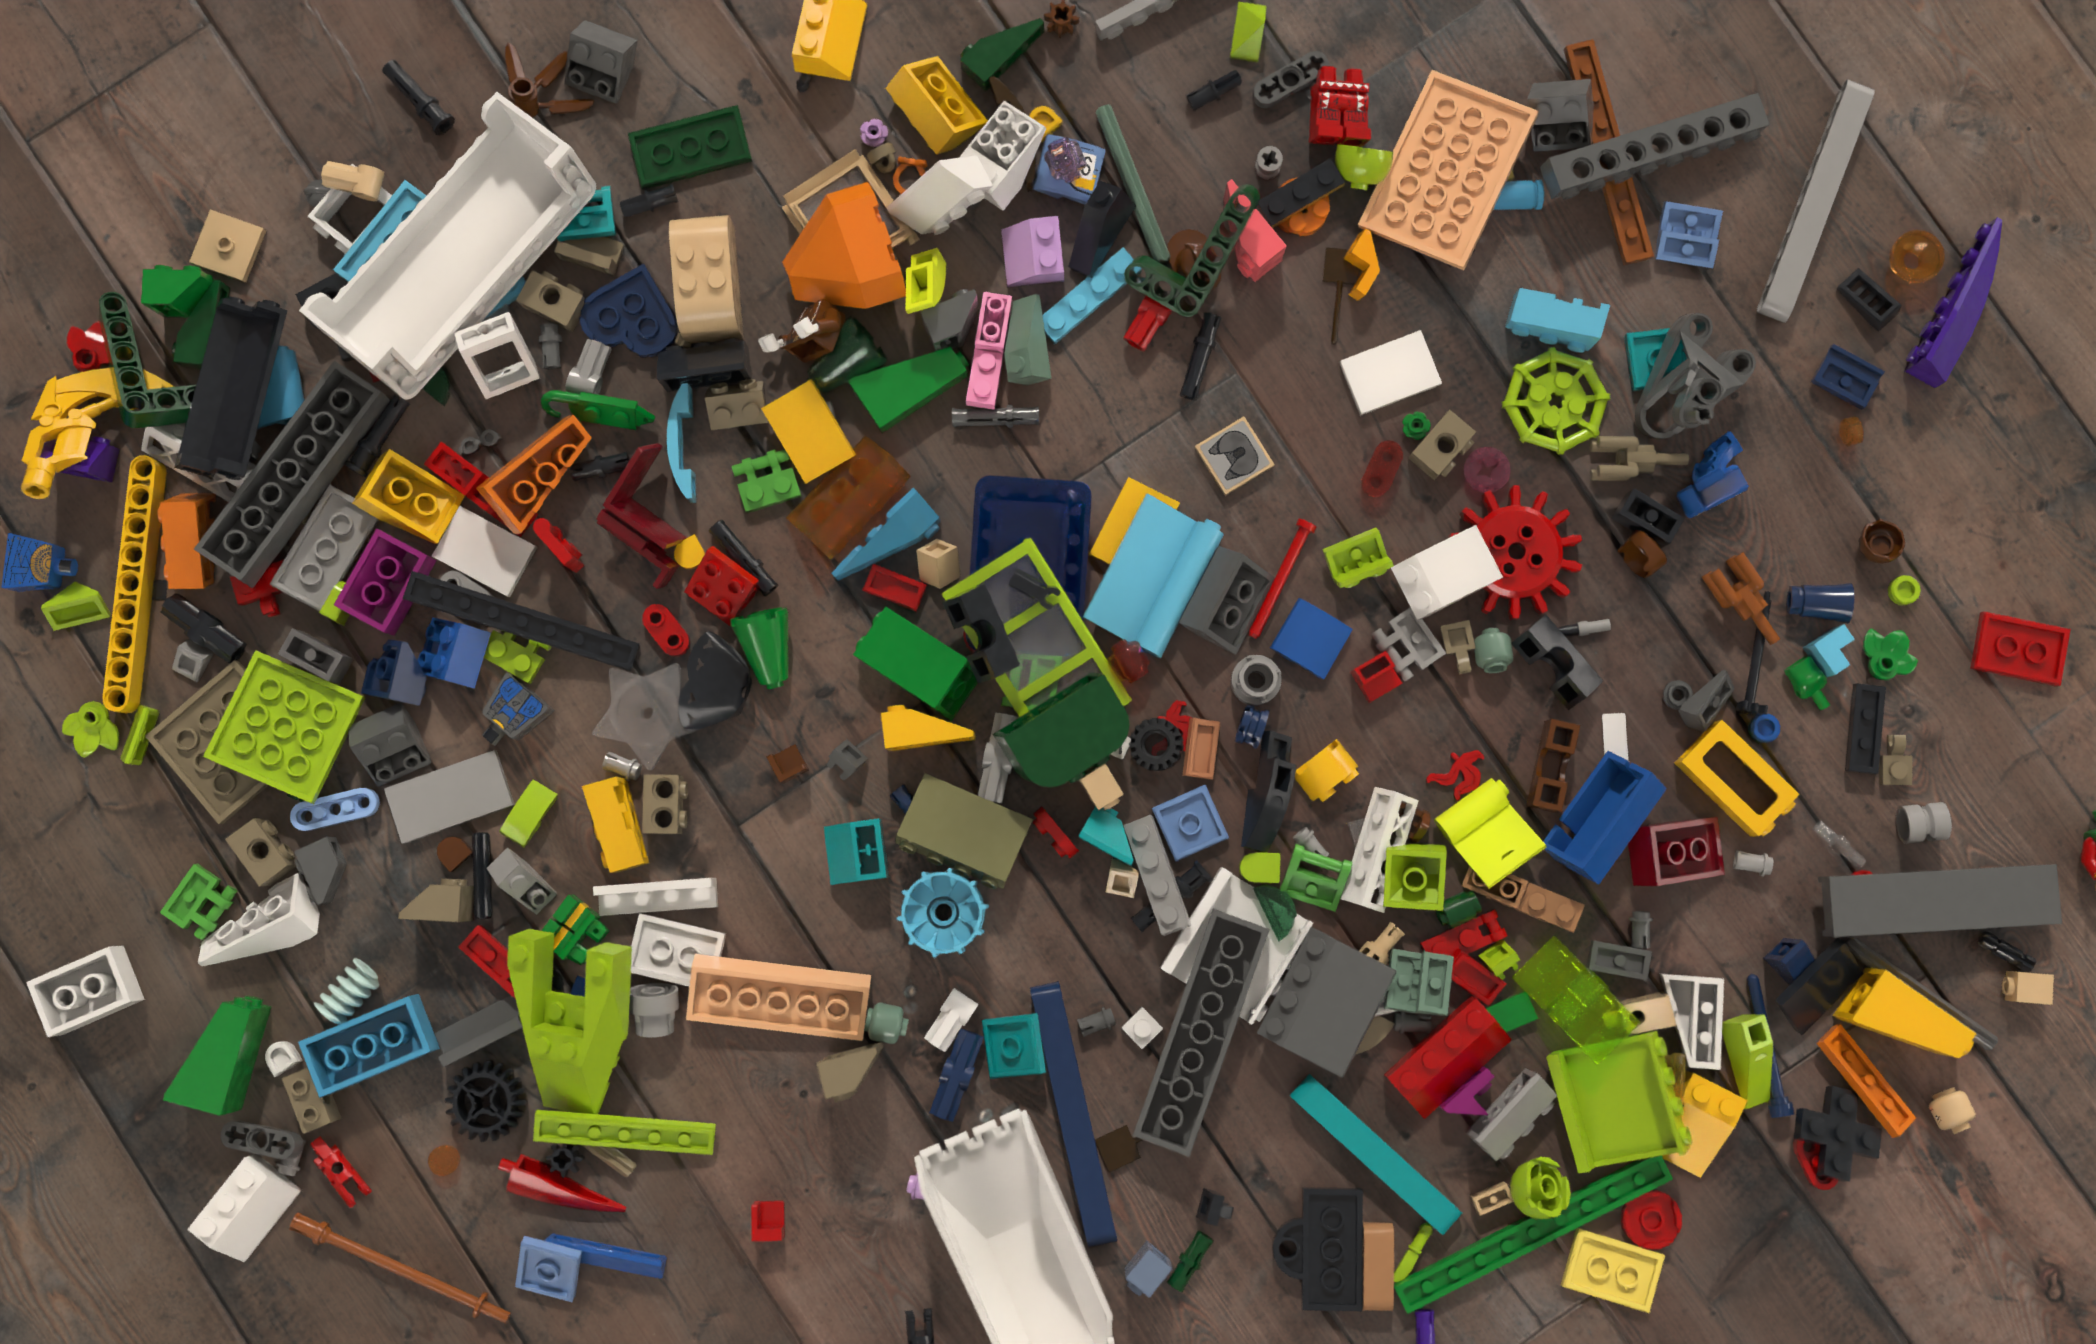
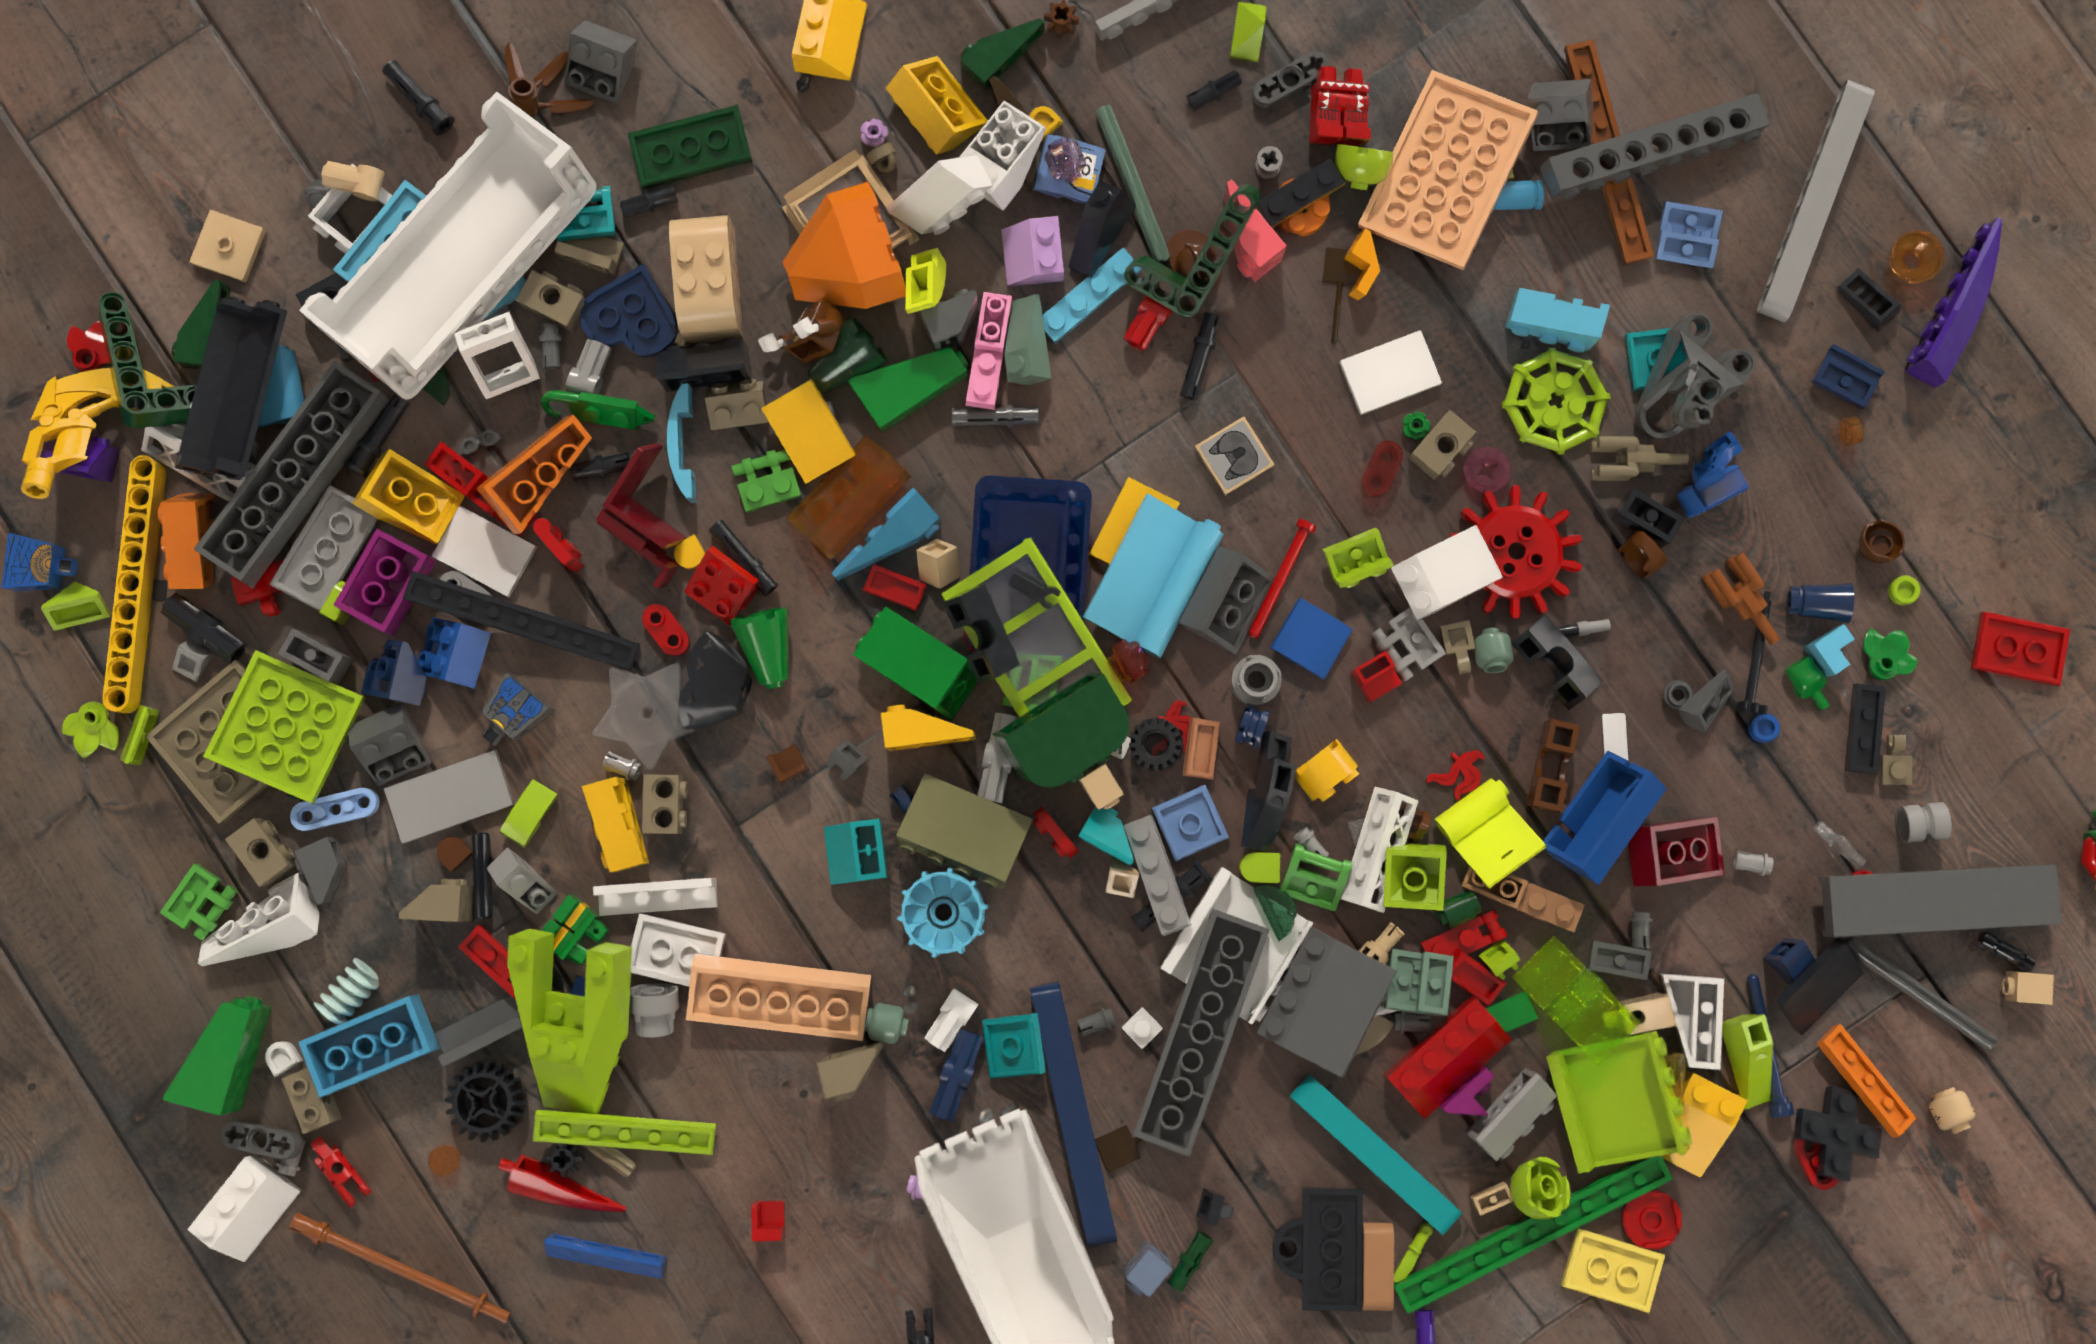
white brick [26,946,145,1037] -> none
green slope [141,265,215,318] -> none
lime plate [484,630,552,684] -> none
medium blue tile [515,1236,582,1302] -> none
orange piece [893,156,928,194] -> none
yellow piece [1674,720,1799,837] -> none
yellow slope [1832,968,1976,1059] -> none

